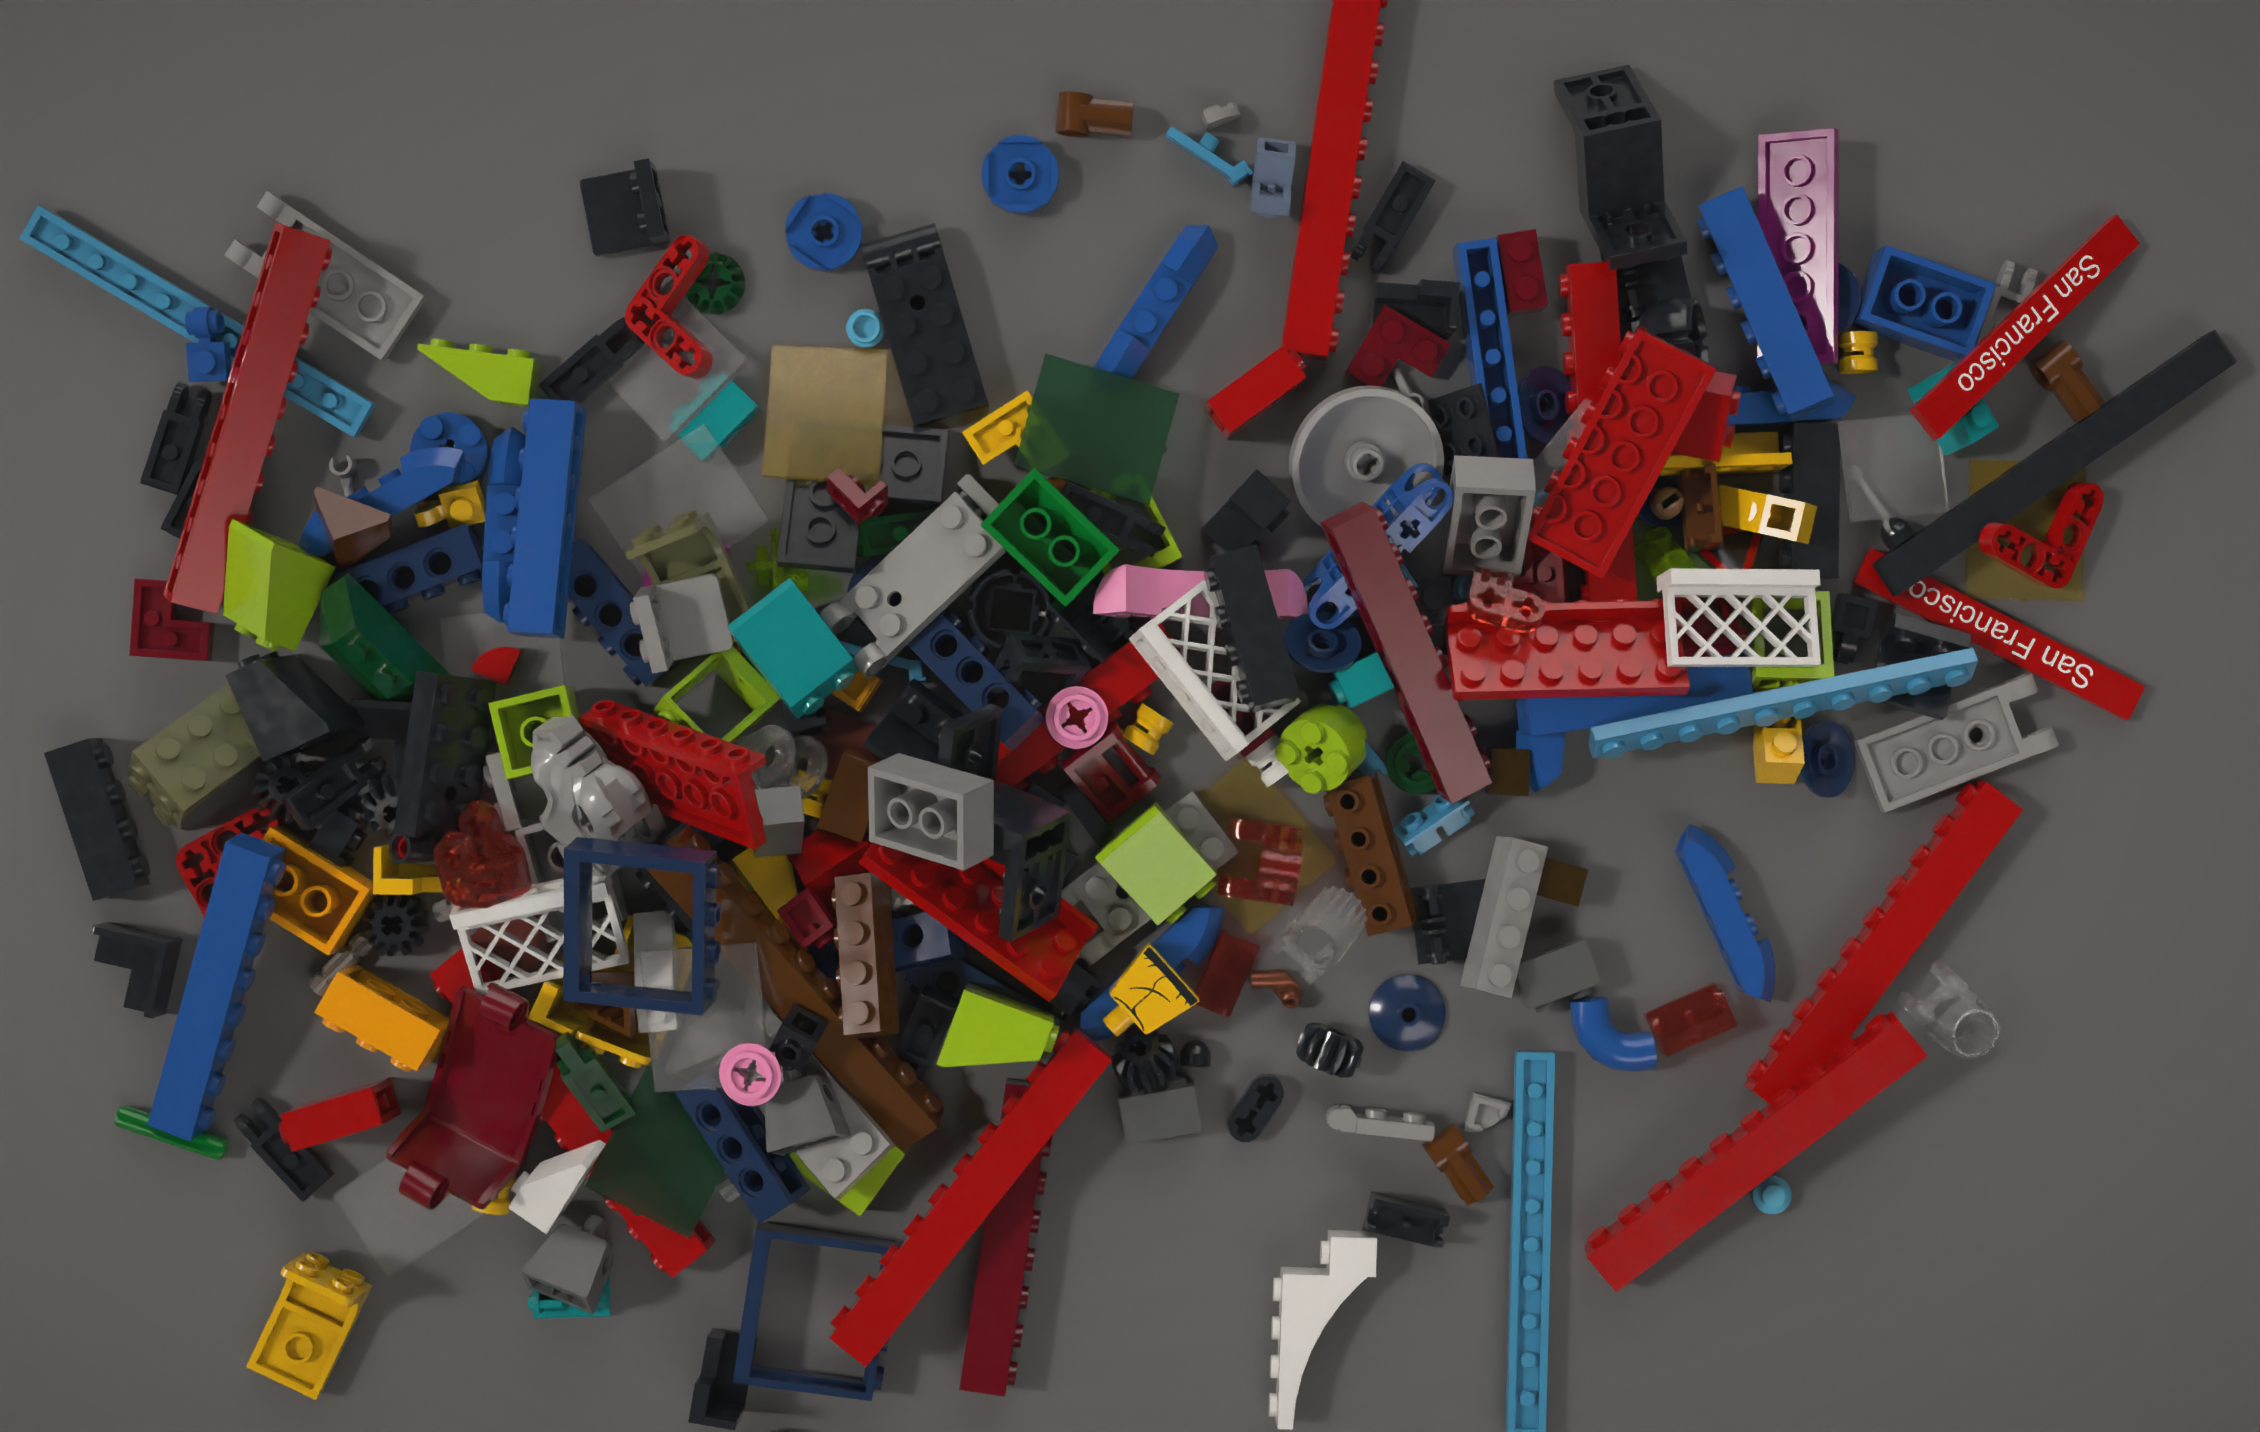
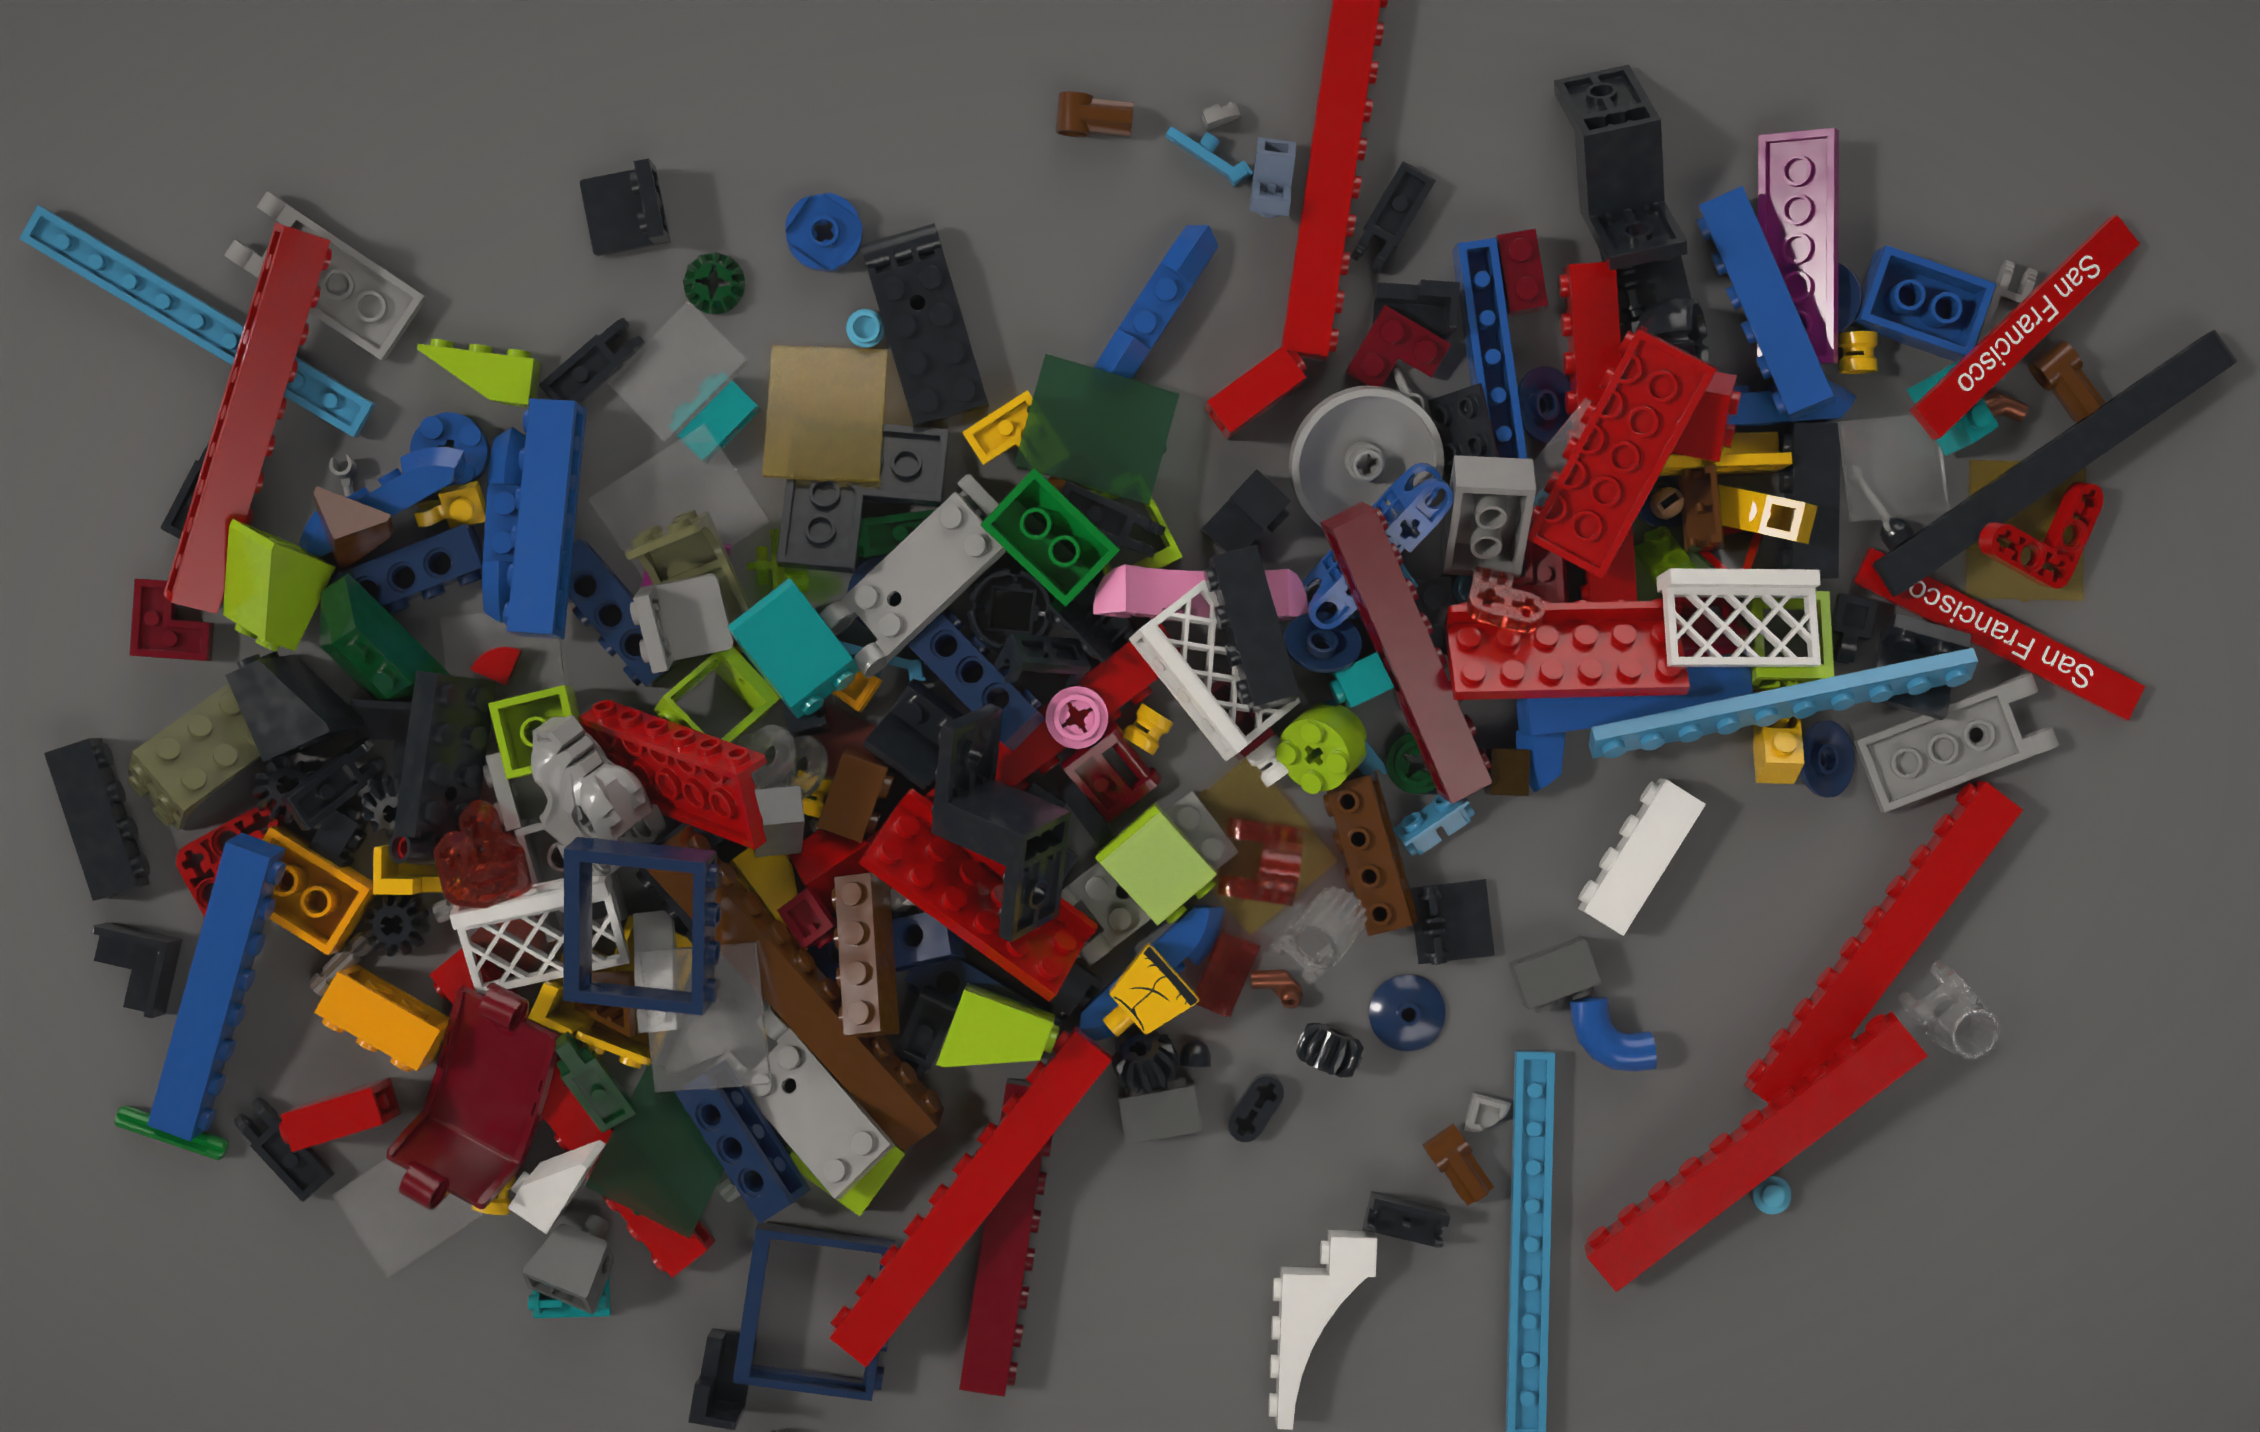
black hinge [140,382,212,495] -> none
blue plate [185,307,231,382] -> none
yellow bracket [246,1252,373,1400] -> none
red beam [625,235,713,379] -> none
bright pink gear [719,1042,783,1106] -> none
dark grey torso [765,1067,850,1155] -> none
black brick [769,1004,829,1073] -> none
dark red bracket [827,467,888,525] -> none
light grey brick [868,753,994,871] -> none
blue plate [981,135,1059,215] -> none
light grey hinge [1325,1104,1435,1142] -> none
light grey brick [1460,836,1548,998] -> none
dark brown panel [1537,858,1589,907] -> none
clear red hinge [1643,983,1738,1057] -> none
blue brick [1675,824,1776,1002] -> none
none -> white brick [1578,778,1706,936]
none -> copper arm [1983,392,2029,422]

